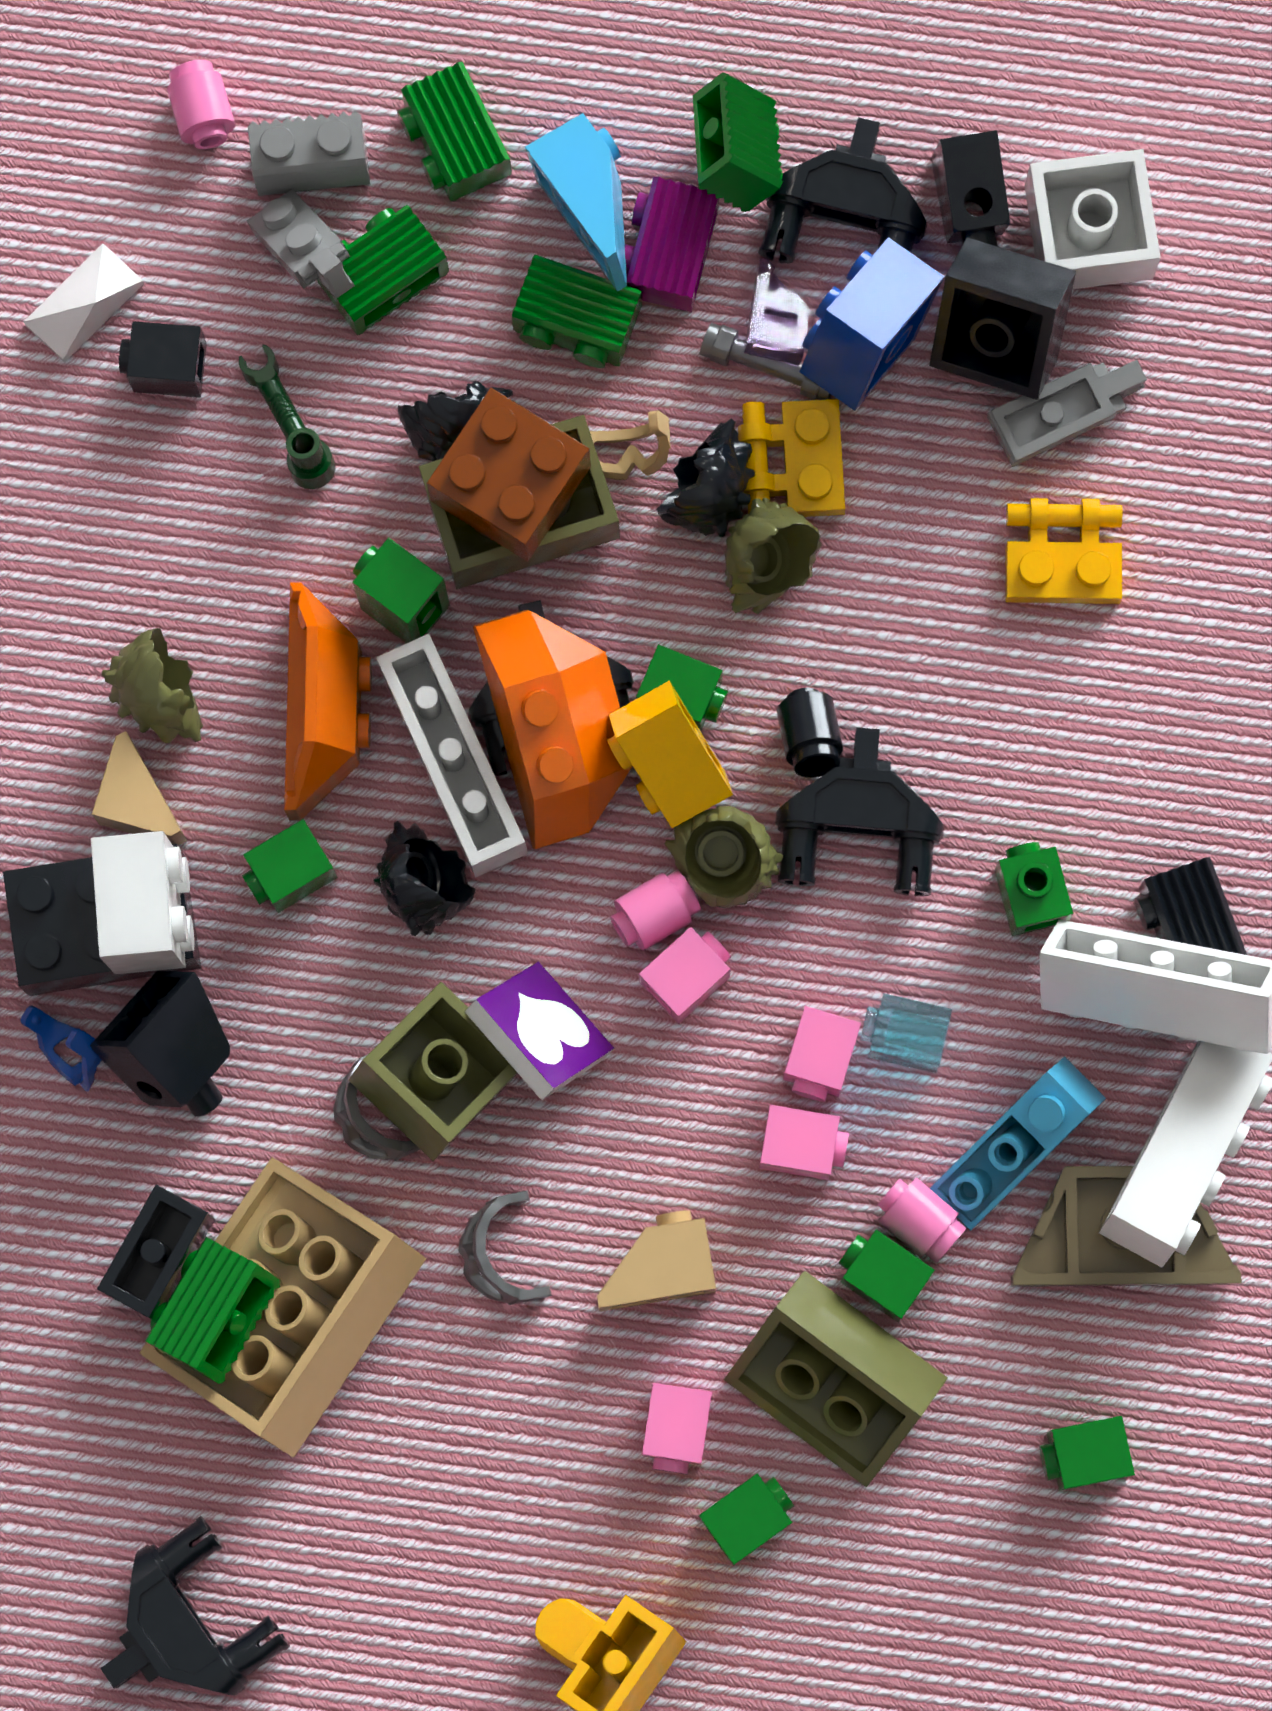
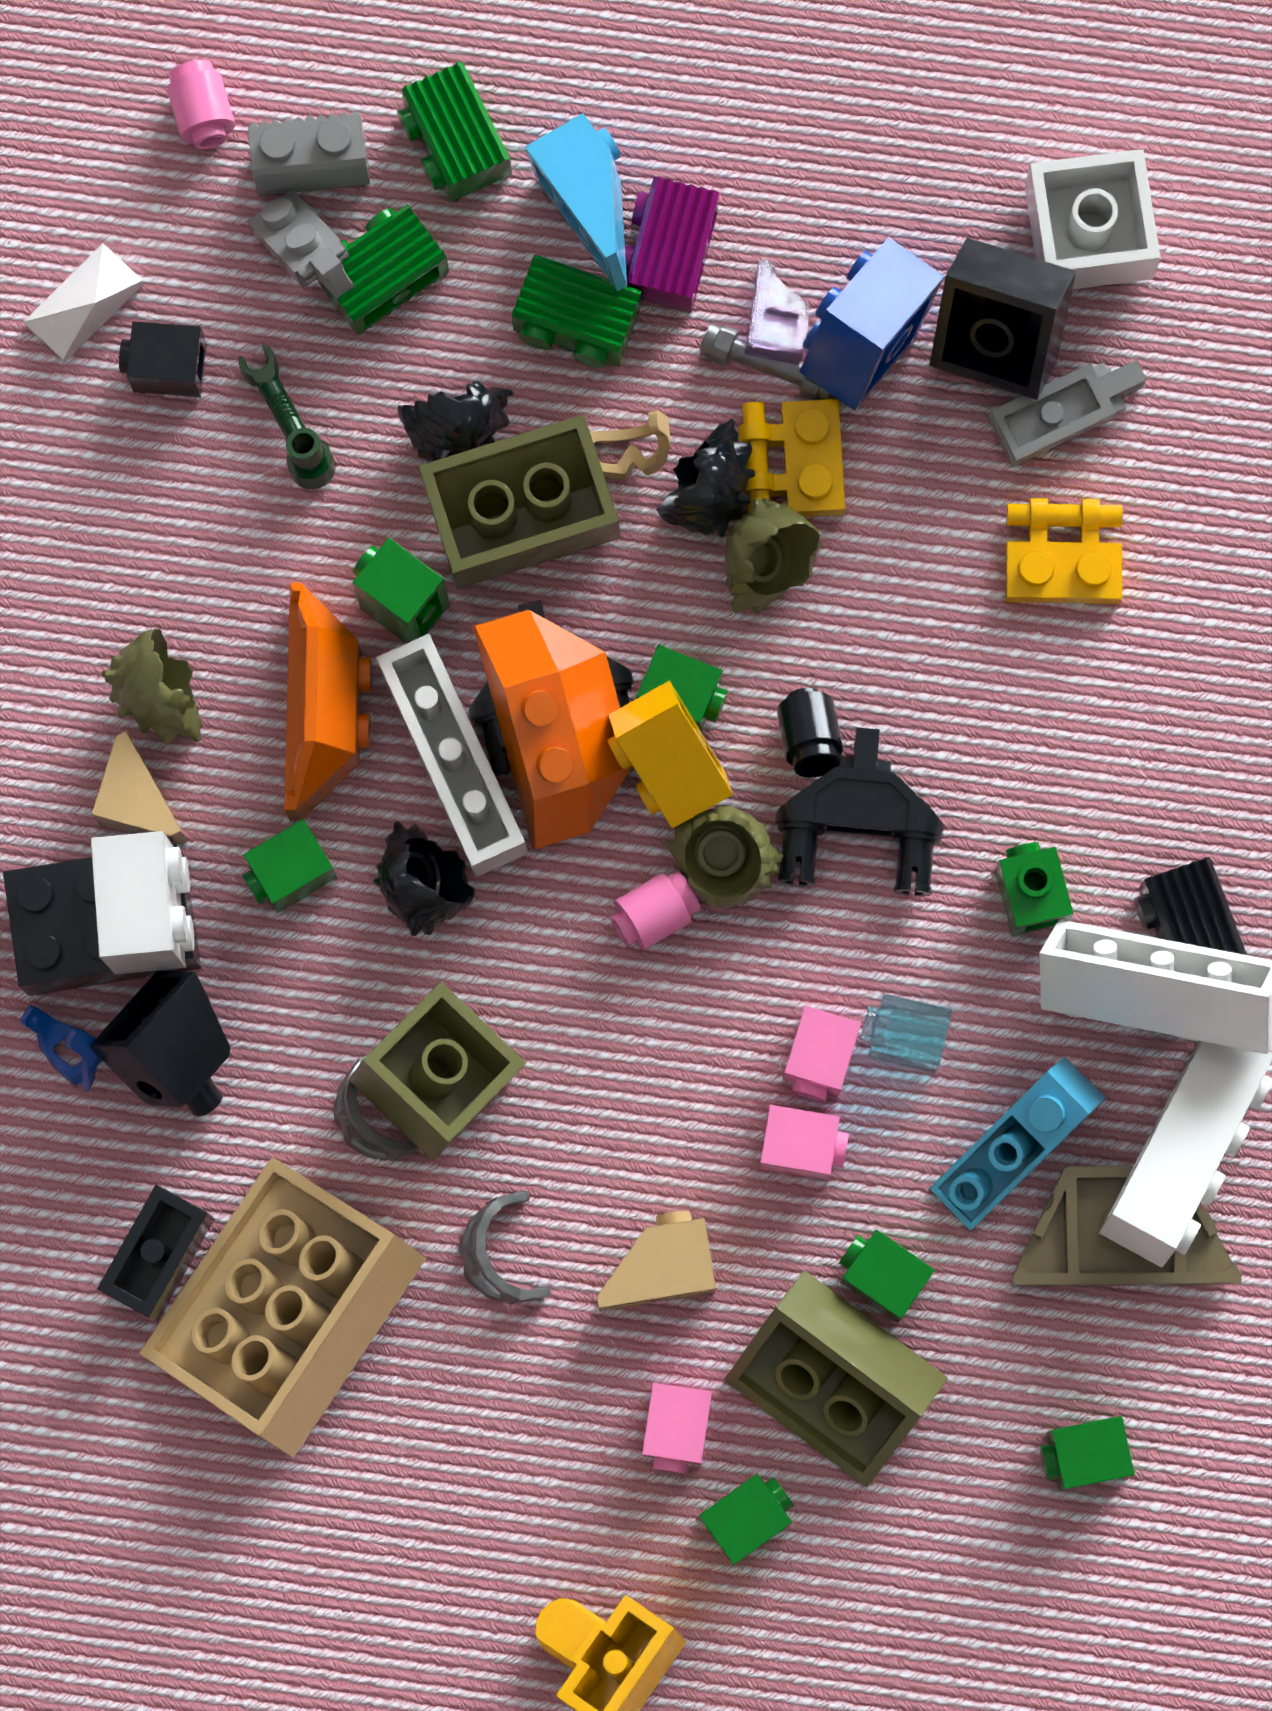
black connector [100,1516,290,1696] -> none
green brick [145,1237,280,1384] -> none
dark orange brick [427,387,591,562] -> none
tile [465,961,614,1100] -> none
bright pink brick [639,927,731,1024] -> none
green brick [693,72,783,212] -> none
black connector [758,117,927,264] -> none
bright pink brick [877,1177,966,1263] -> none
black torso [931,130,1010,247] -> none

